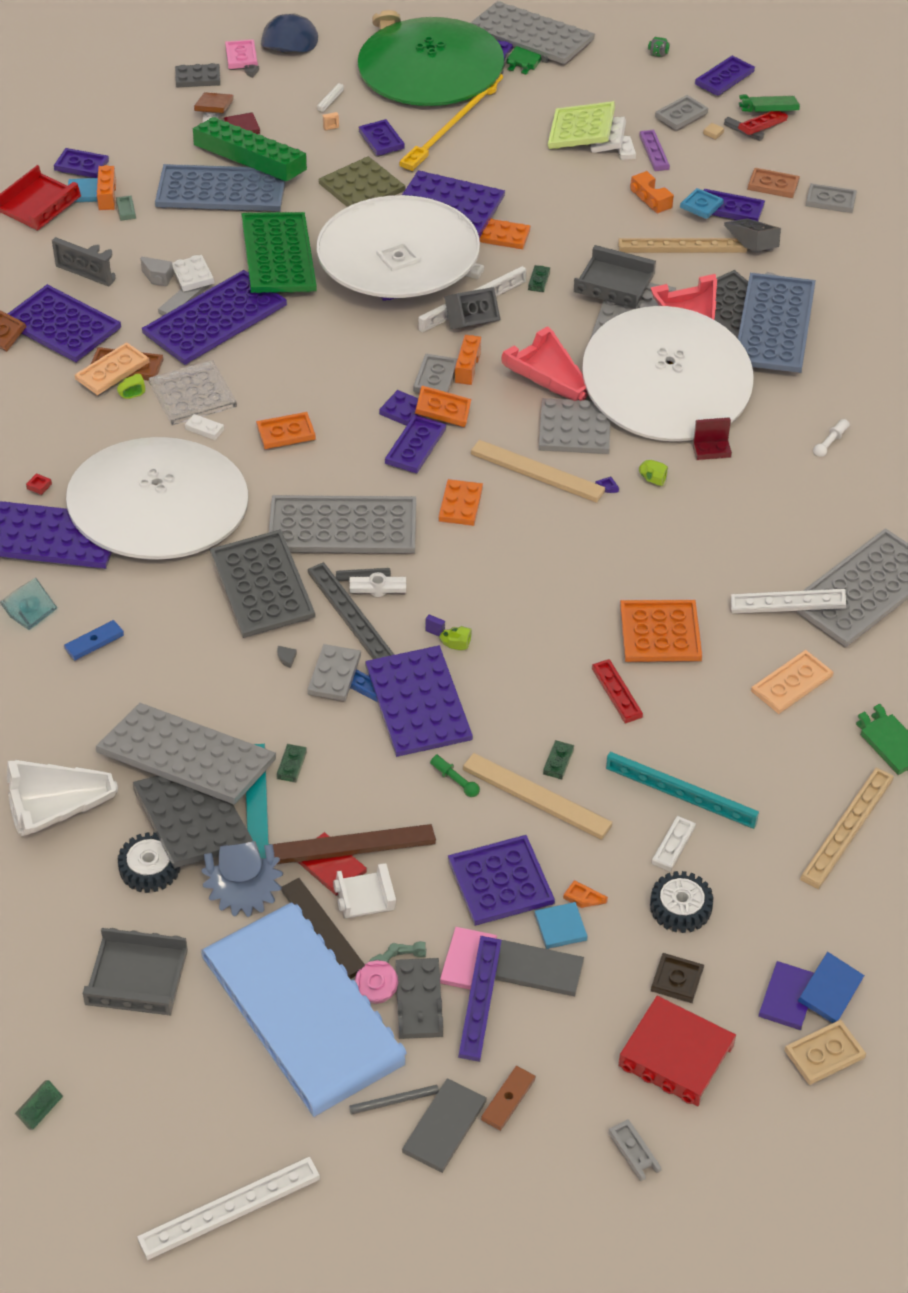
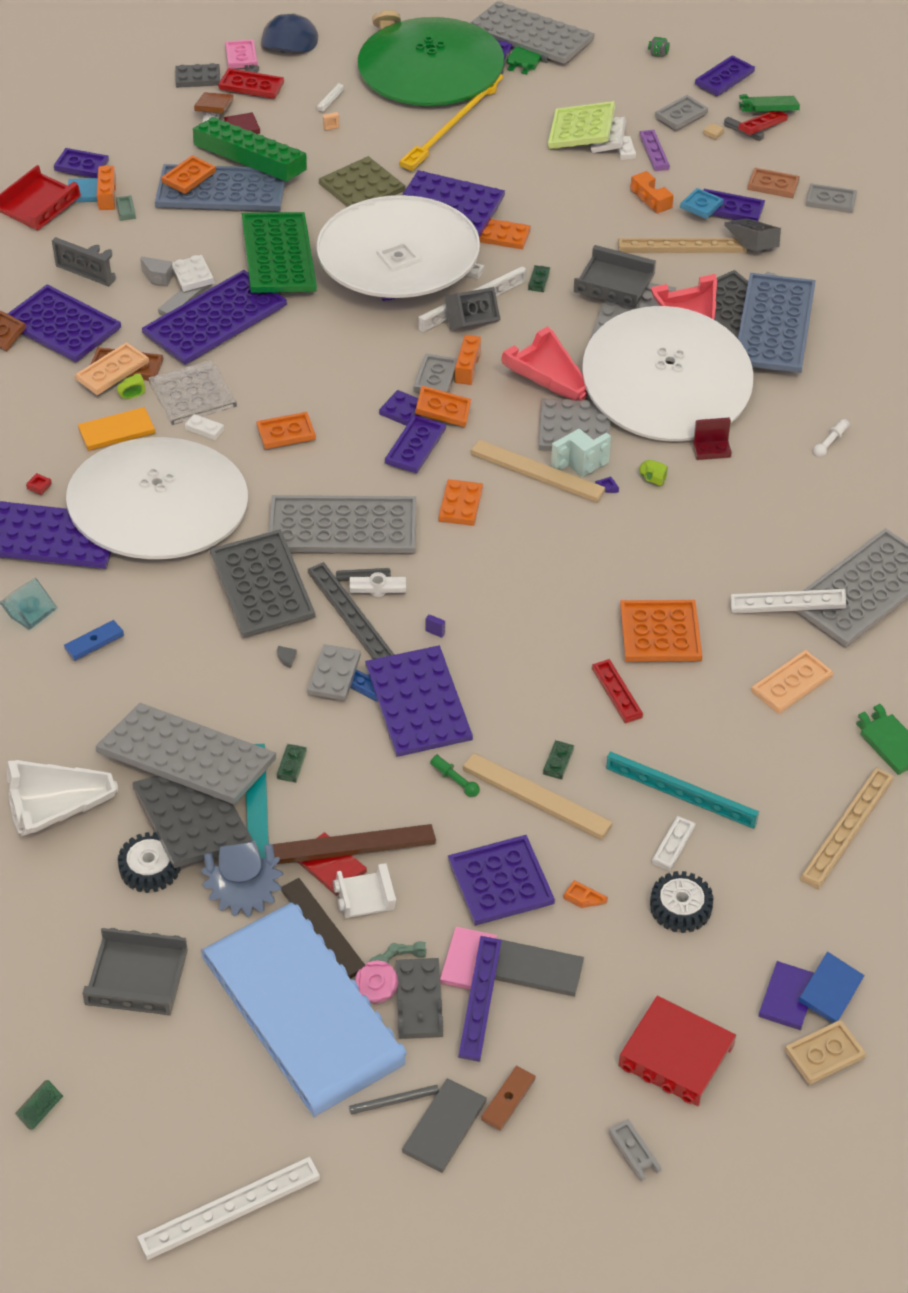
dark purple plate [358,119,405,156] -> none
lime rock [439,626,472,650] -> none
dark azure tile [535,902,588,949] -> none
dark brown tile [651,953,704,1004] -> none
none -> light orange tile [78,407,155,451]
none -> orange plate [161,155,216,194]
none -> red plate [218,68,284,99]
none -> light aqua bracket [551,429,611,477]

